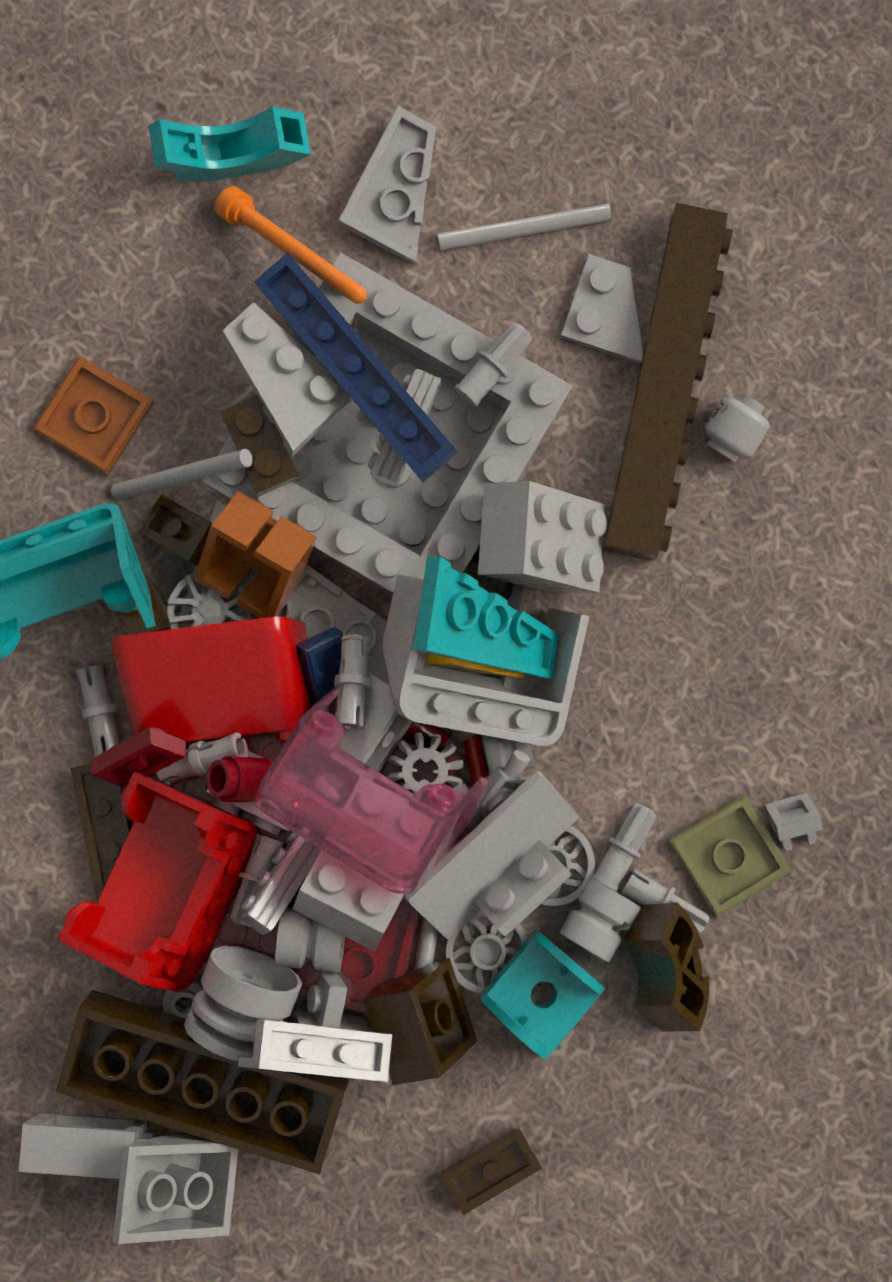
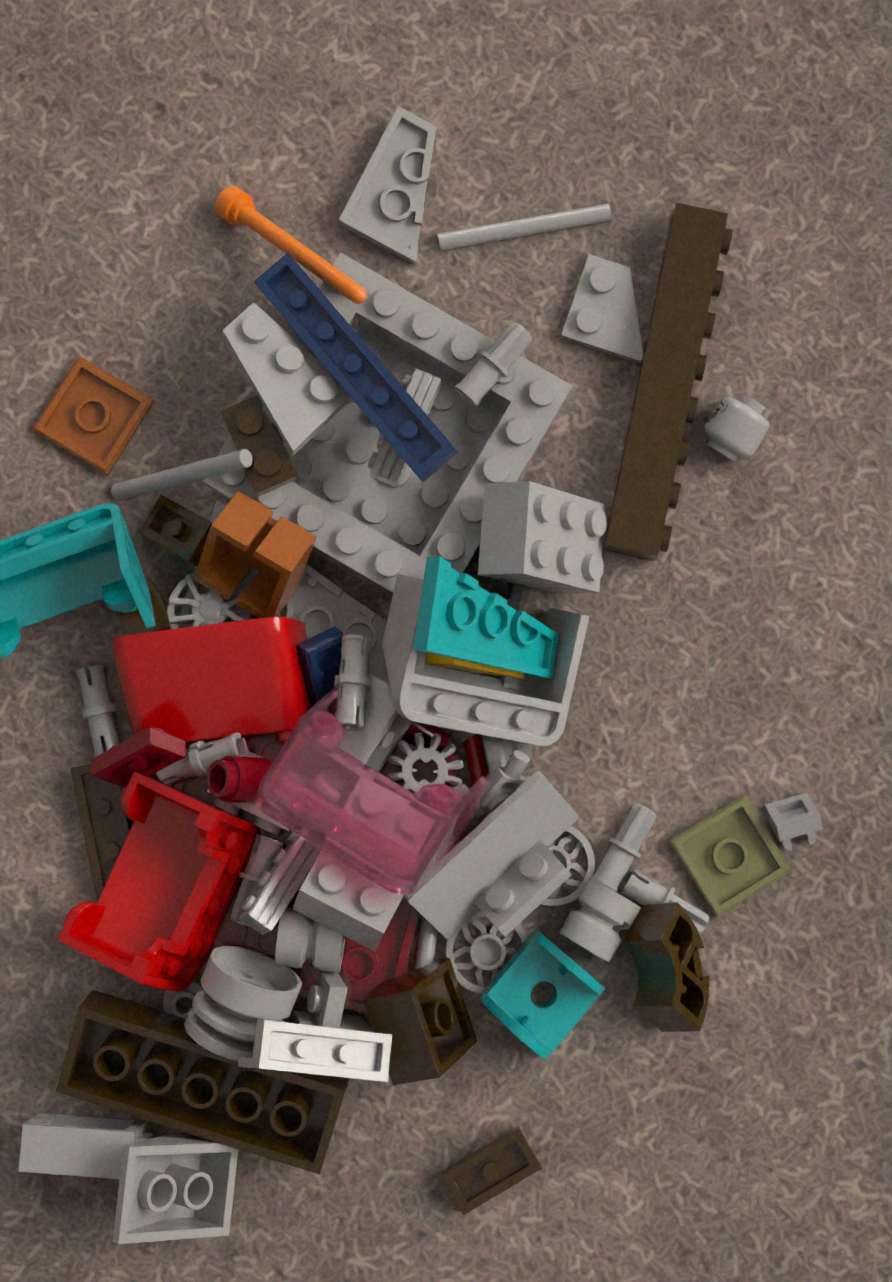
teal arch [148,106,311,181] -> none

